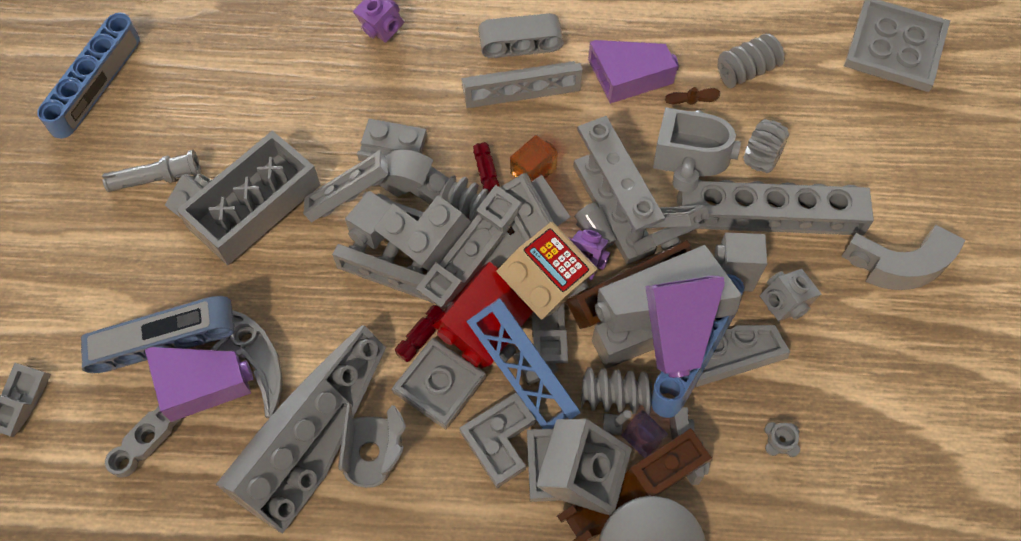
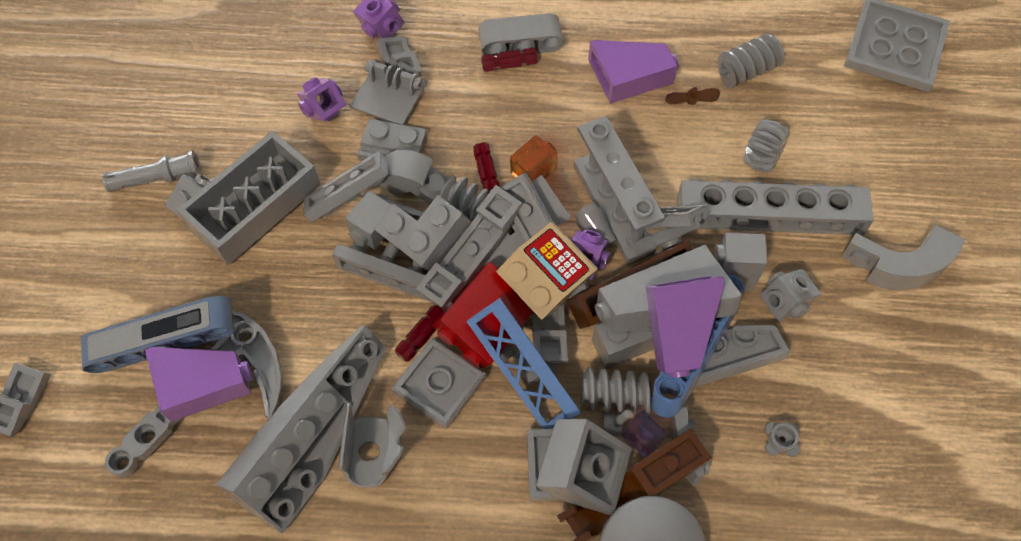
medium blue beam [37,13,140,139] -> none
light grey plate [459,392,536,488] -> none
light grey fence [461,61,582,108] -> none
light grey piece [653,108,741,192] -> none
none -> medium lavender brick [296,77,347,122]
none -> light grey hinge [350,59,428,125]
none -> light grey slope [376,36,422,77]
none -> dark red axle [481,47,538,72]

